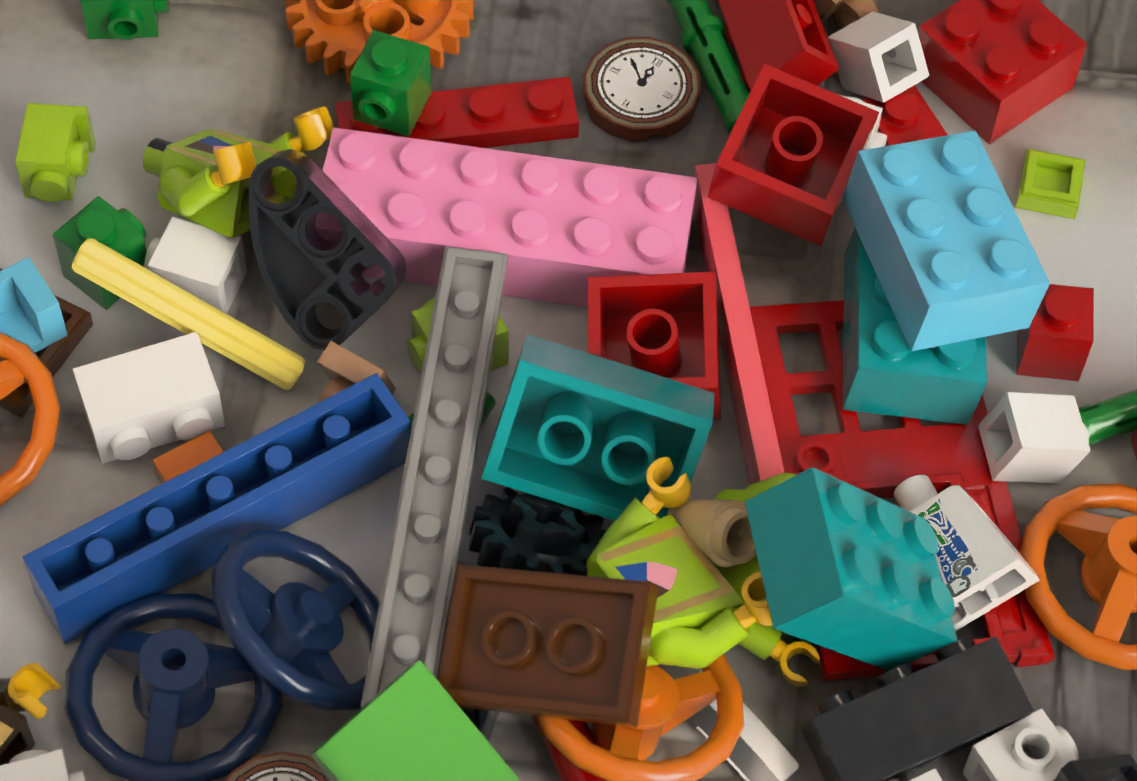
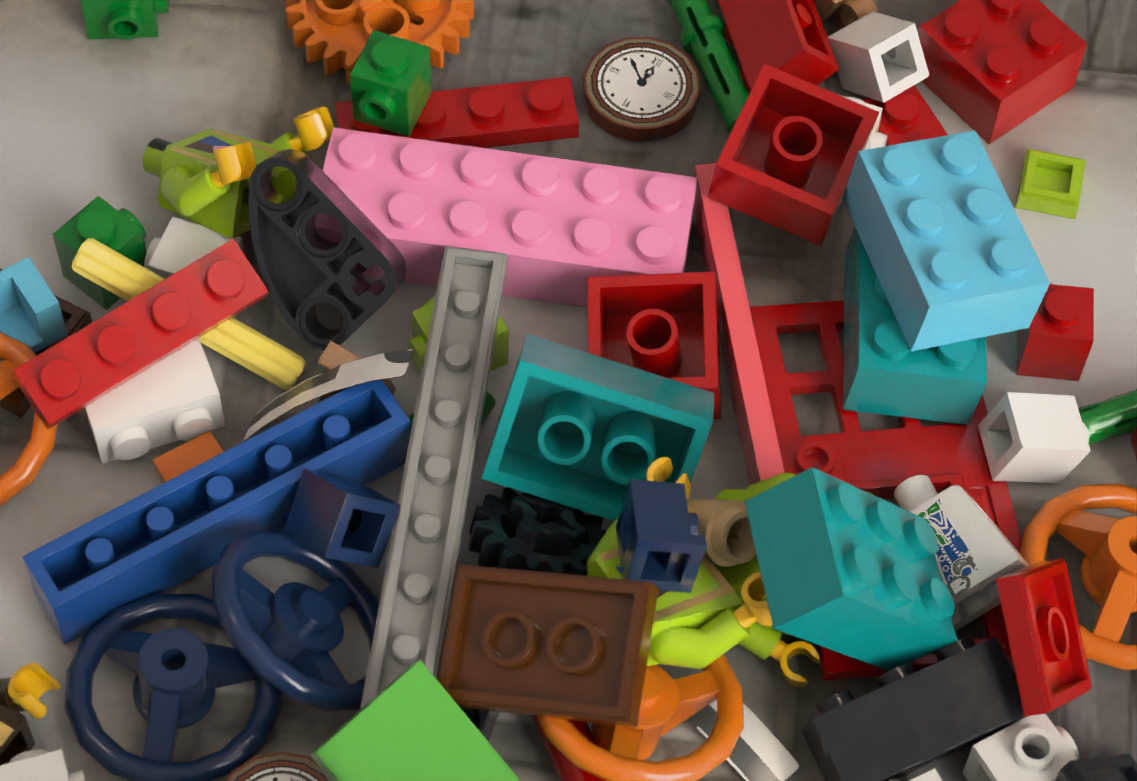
lime brick [15,103,96,202] -> none
none -> plate [12,238,269,430]
none -> white sticker [243,349,414,441]
none -> dark blue brick [283,469,400,568]
none -> dark blue brick [616,479,707,593]
none -> red plate [996,558,1092,717]

